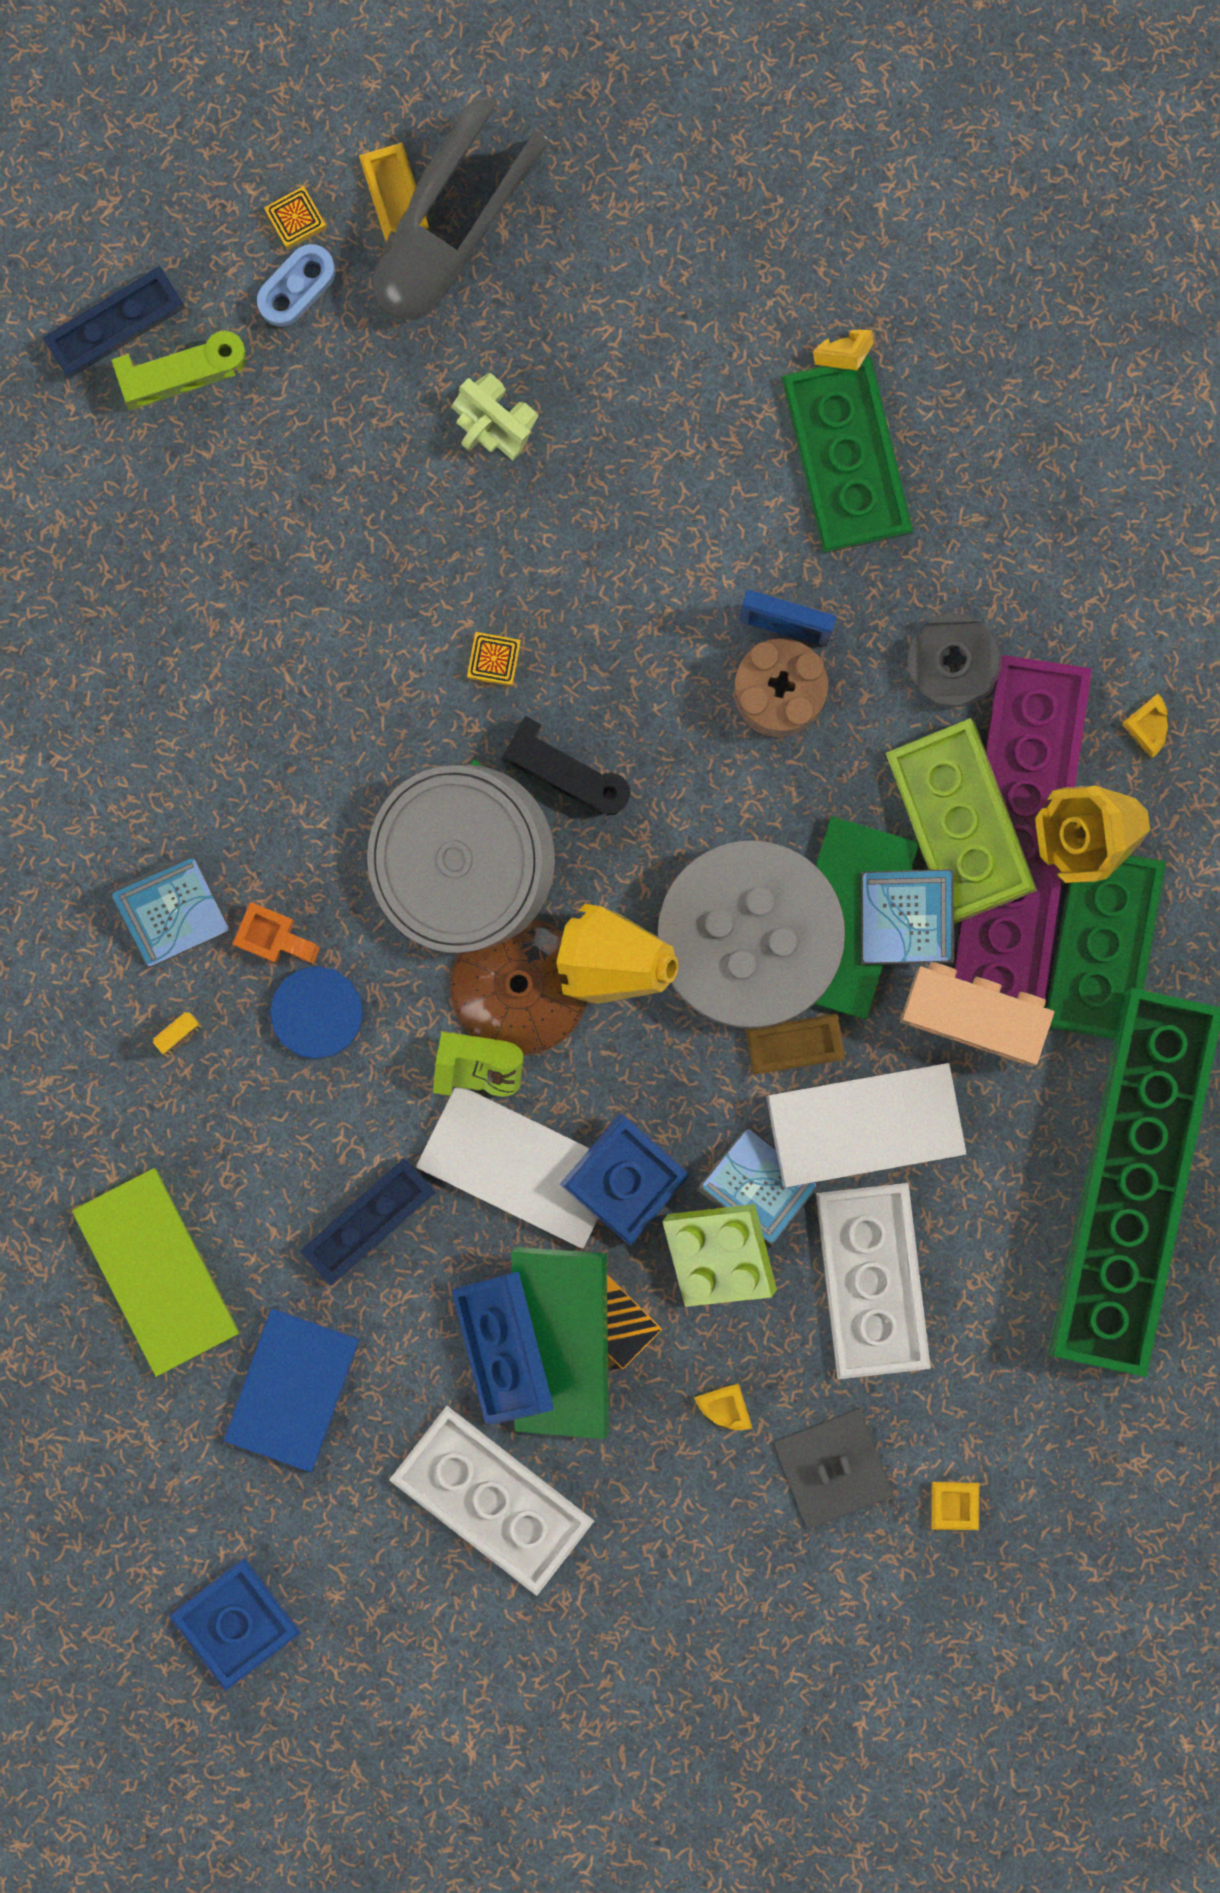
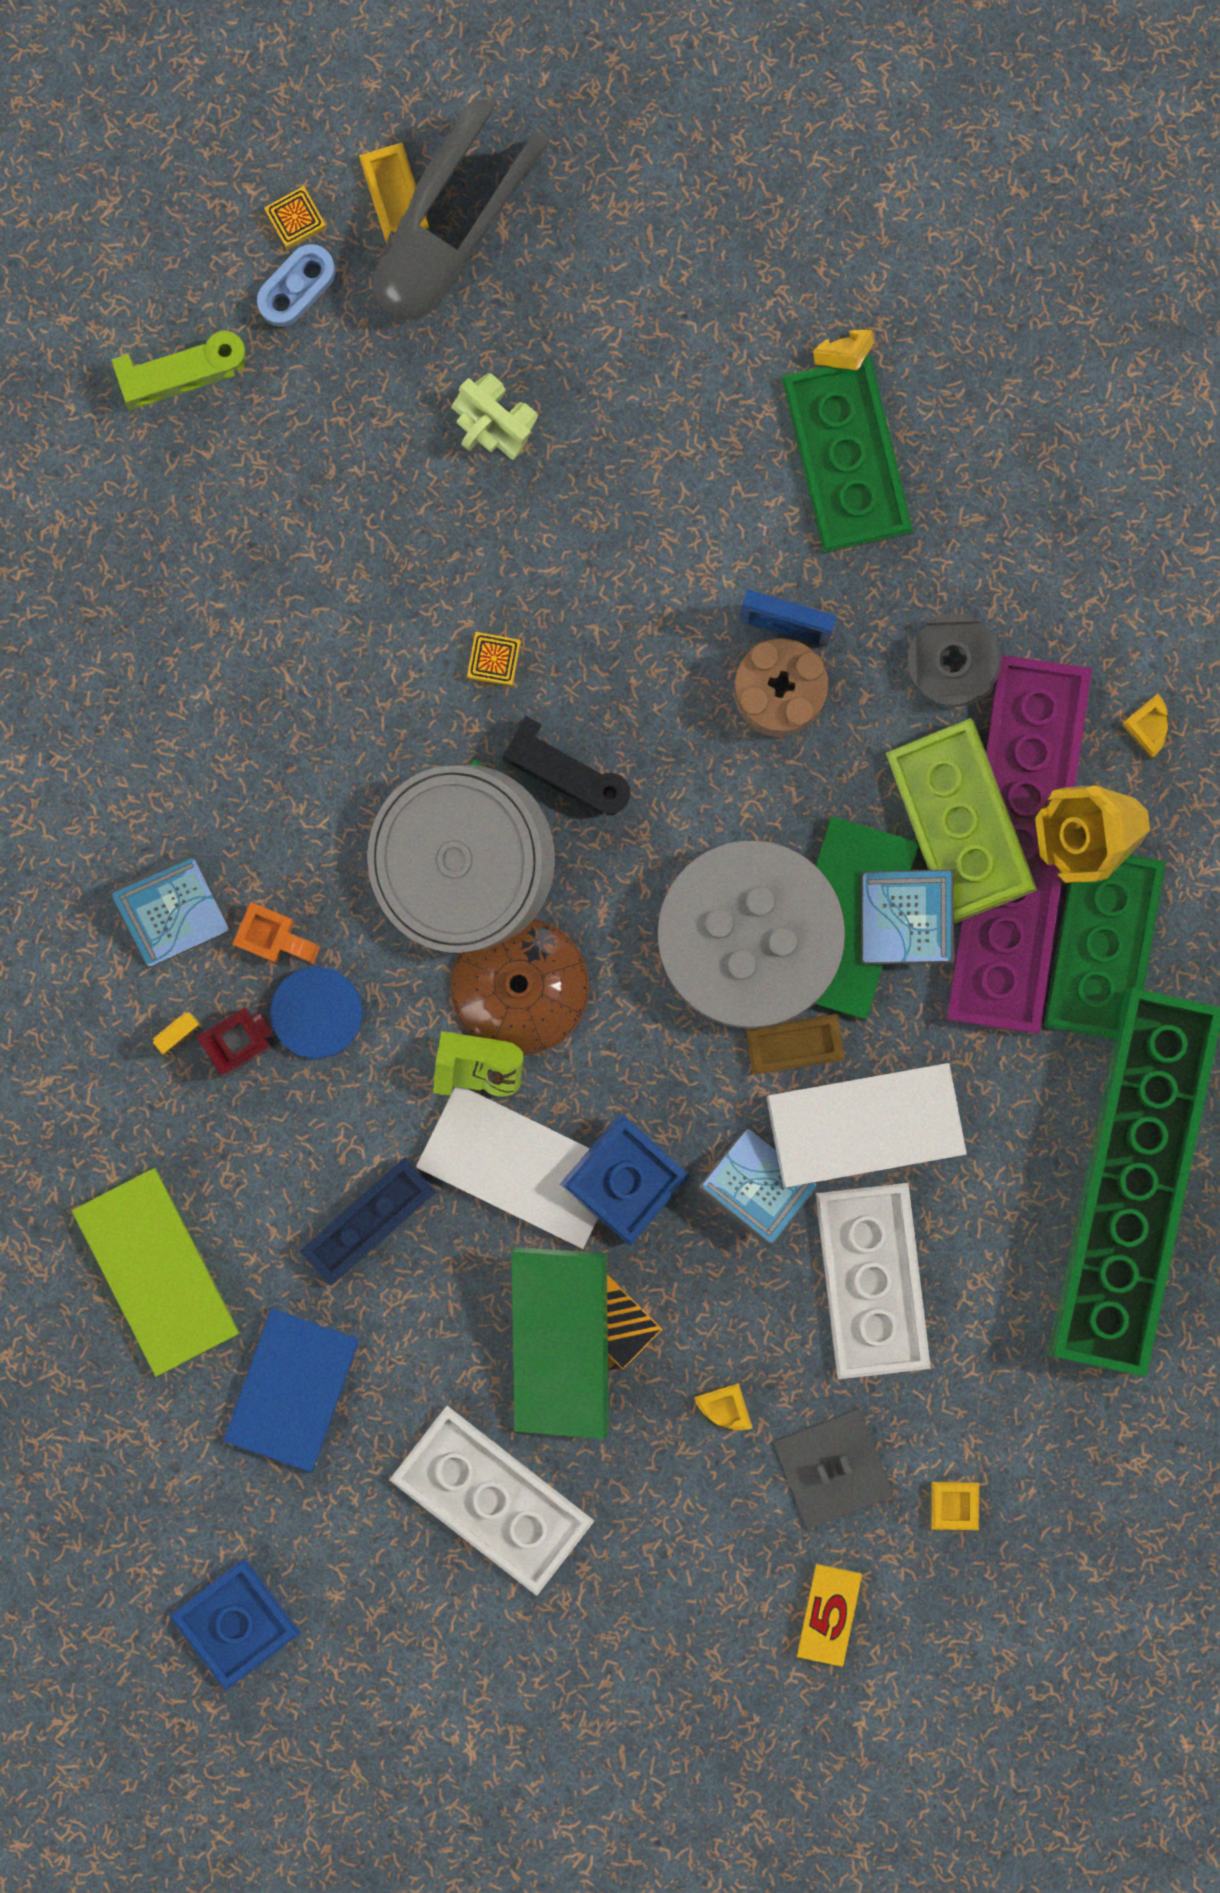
dark blue plate [42,265,185,380] -> none
blue tile [452,1272,554,1426] -> none
yellow cone [556,904,679,1004] -> none
lime plate [662,1204,777,1307] -> none
light nougat brick [900,962,1055,1067] -> none
none -> dark red window [196,1007,274,1078]
none -> yellow tile [796,1563,862,1667]

